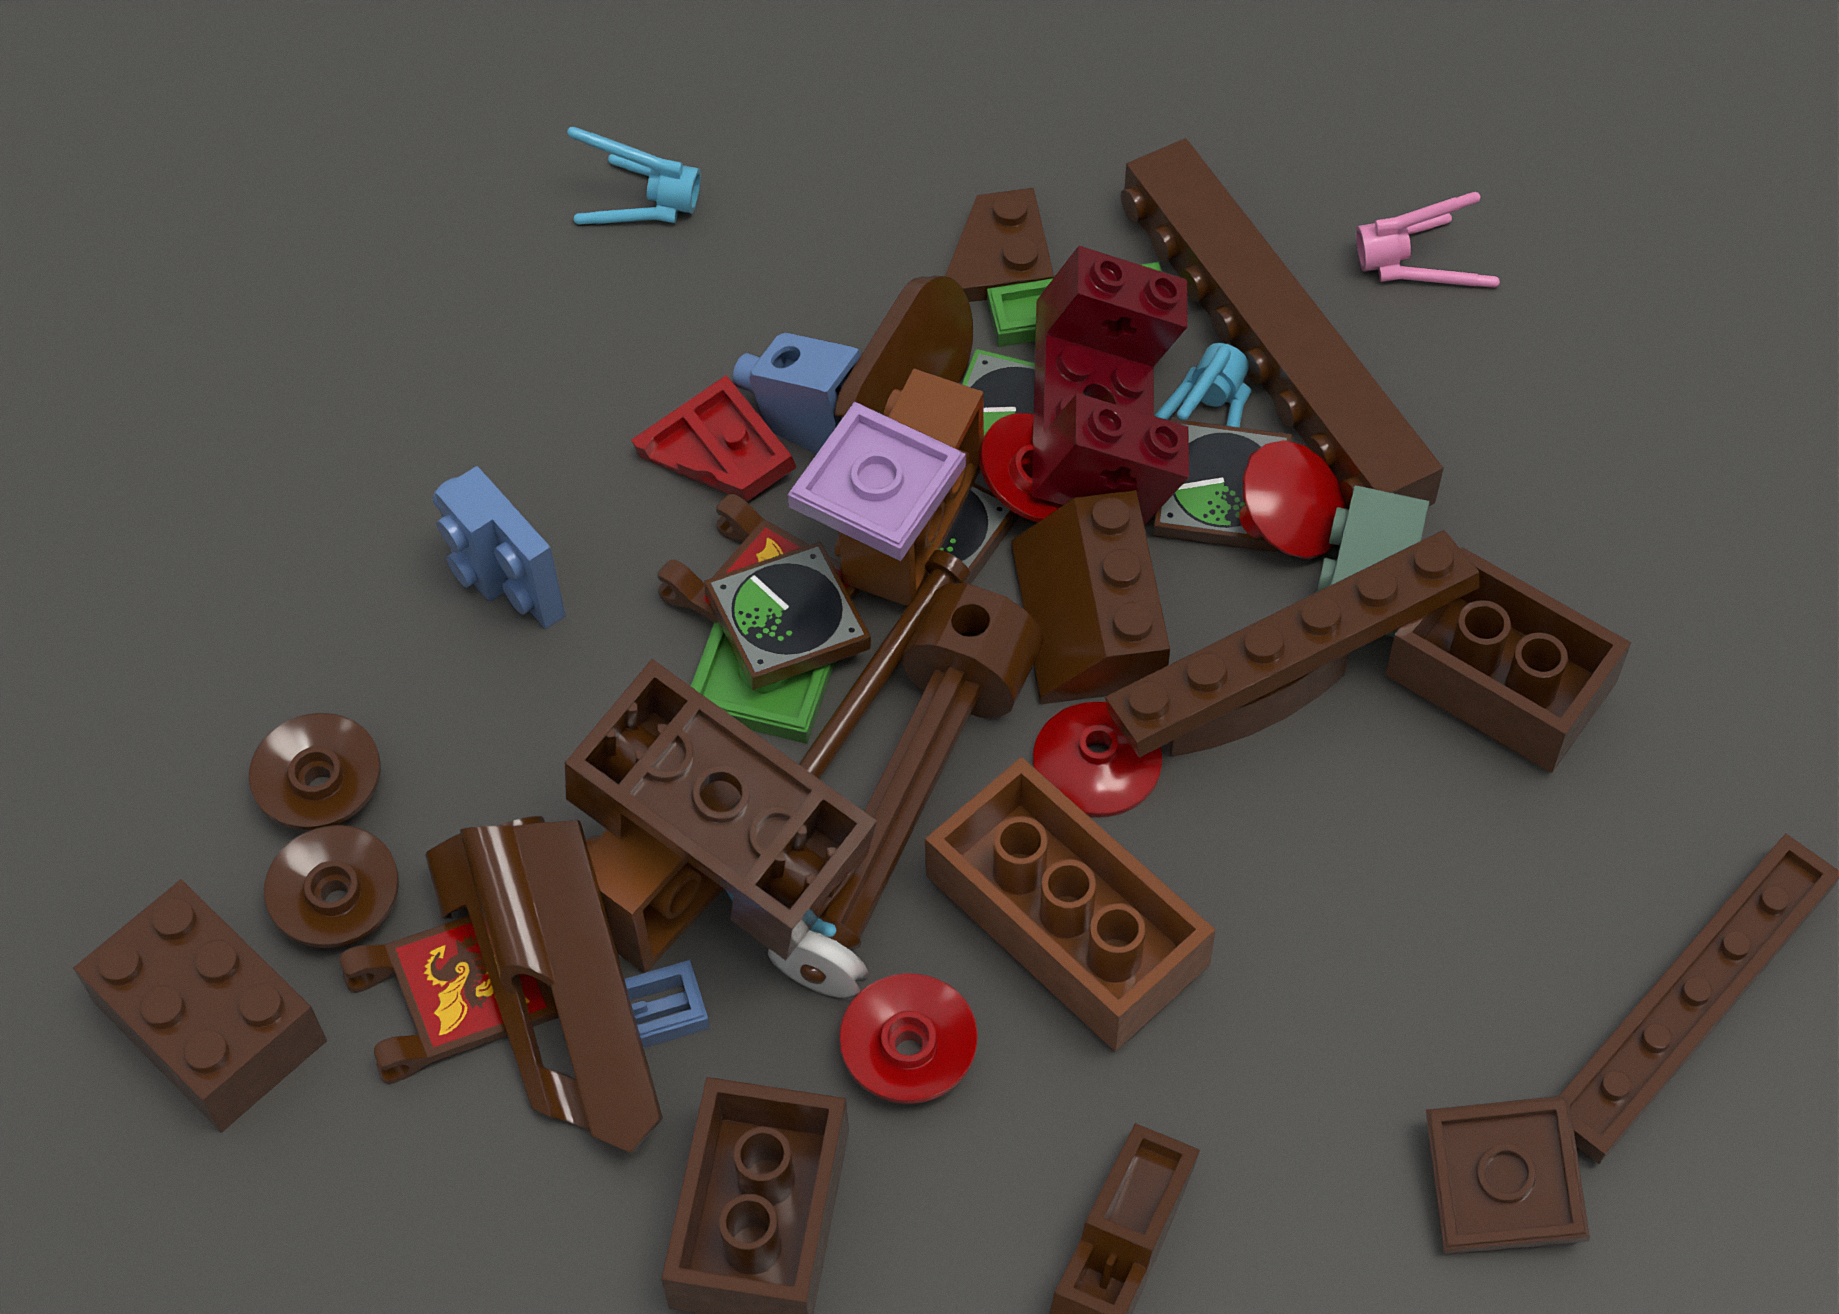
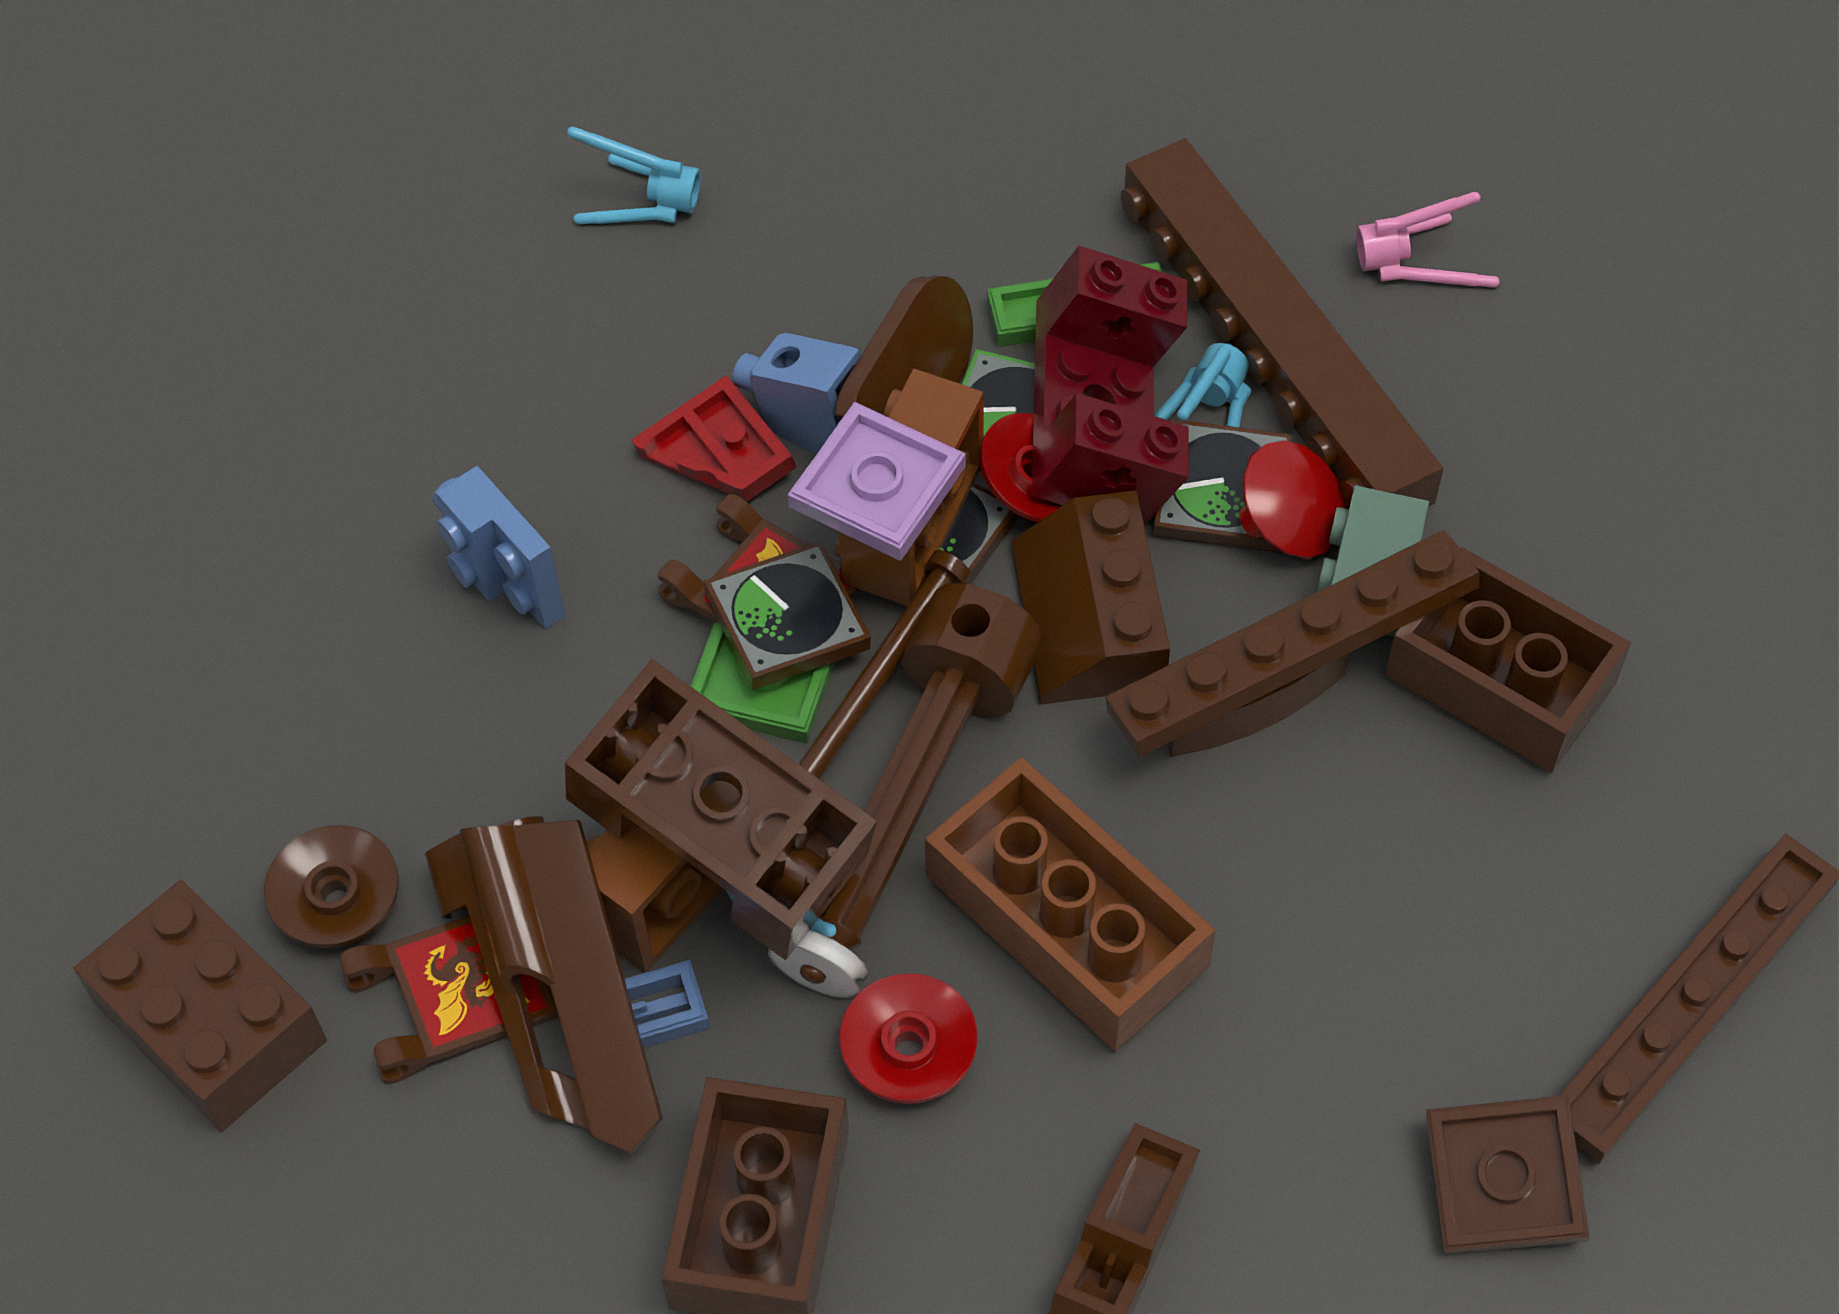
reddish brown dish [249,713,381,830] -> none
reddish brown wing [945,188,1054,302] -> none
red dish [1033,701,1162,818] -> none

